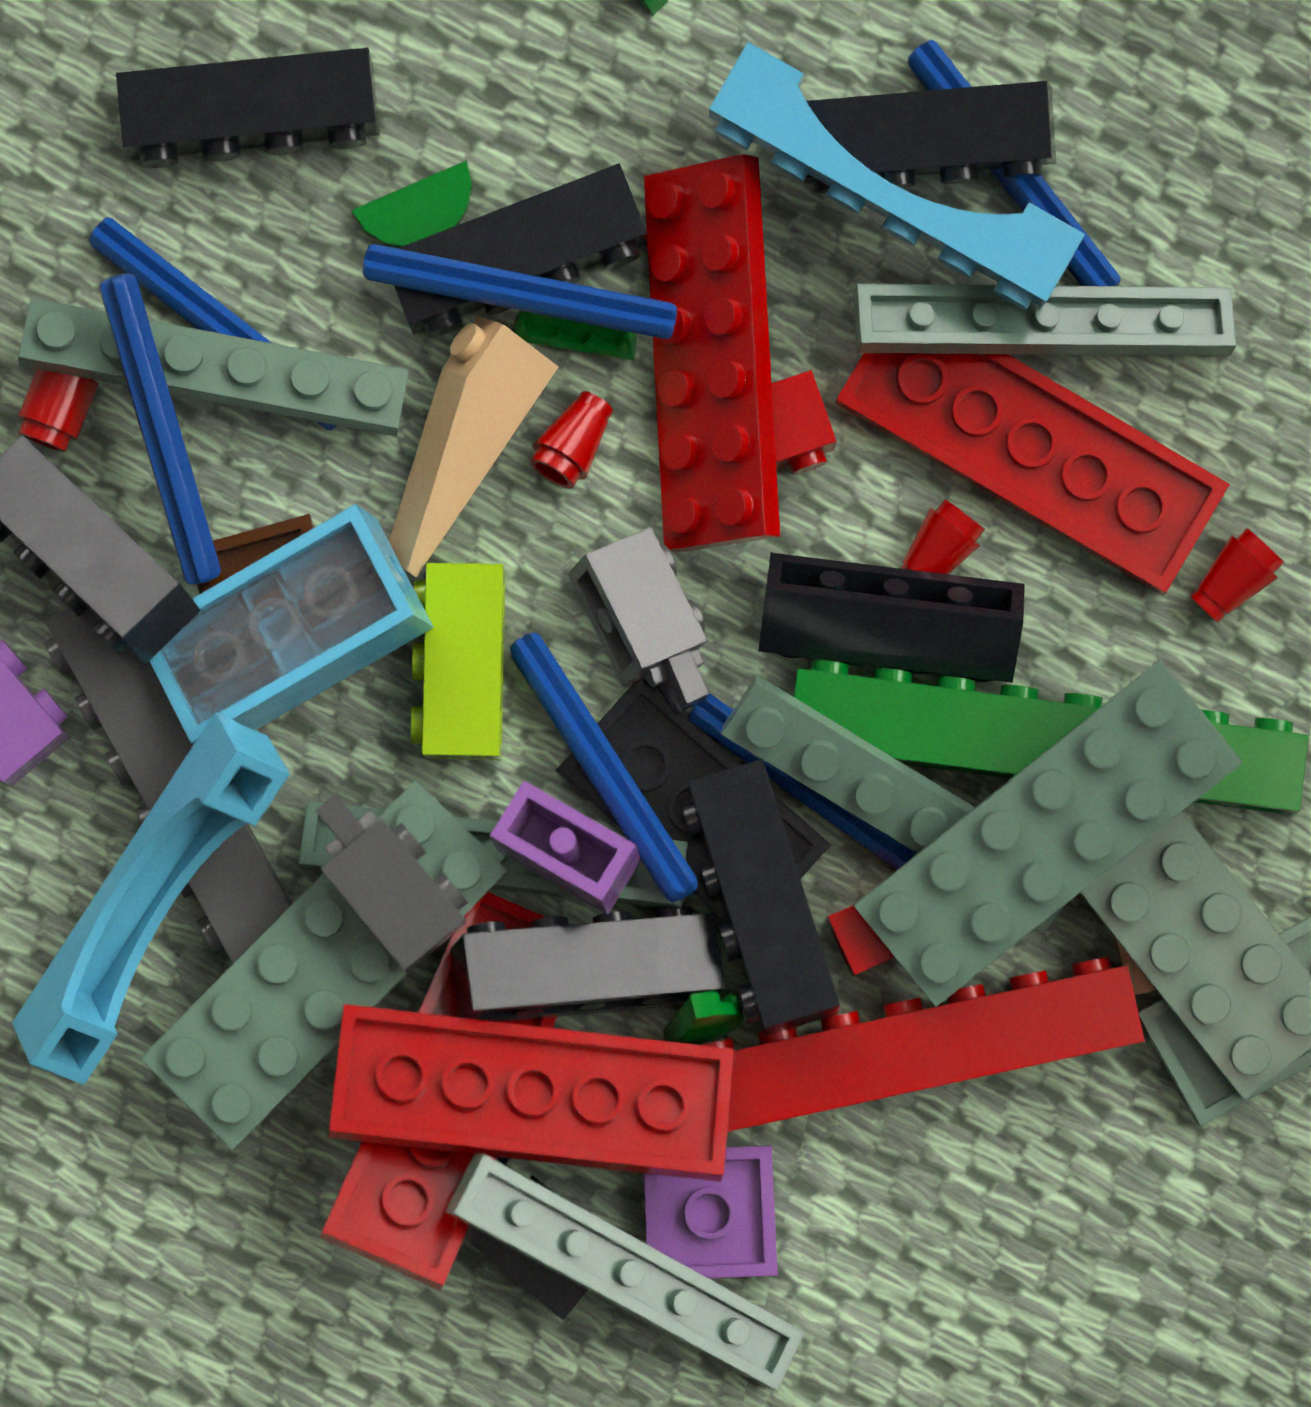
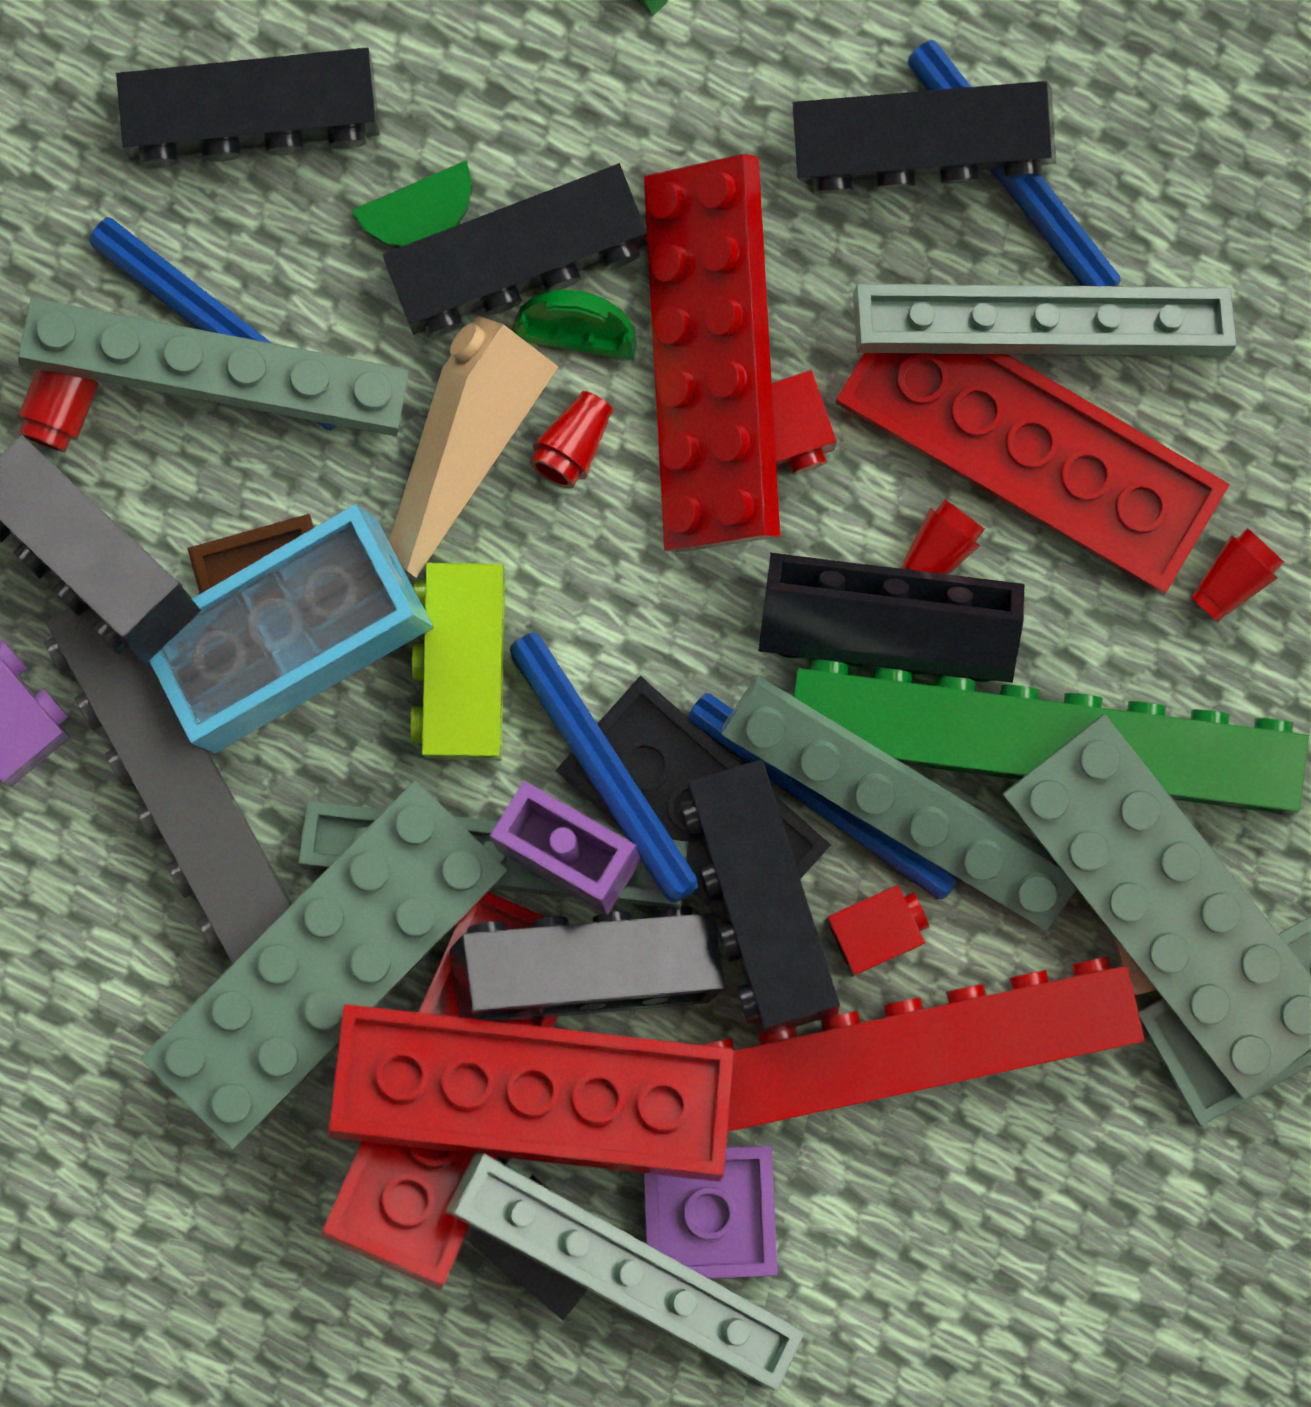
medium azure arch [12,713,290,1085] -> none
blue axle [99,274,221,584] -> none
dark grey hinge [315,794,468,973] -> none
blue axle [362,244,677,339] -> none
hinge [568,527,709,714] -> none
green tile [663,991,744,1045] -> none
medium azure arch [709,42,1085,310] -> none
sand green plate [854,659,1243,1007] -> none

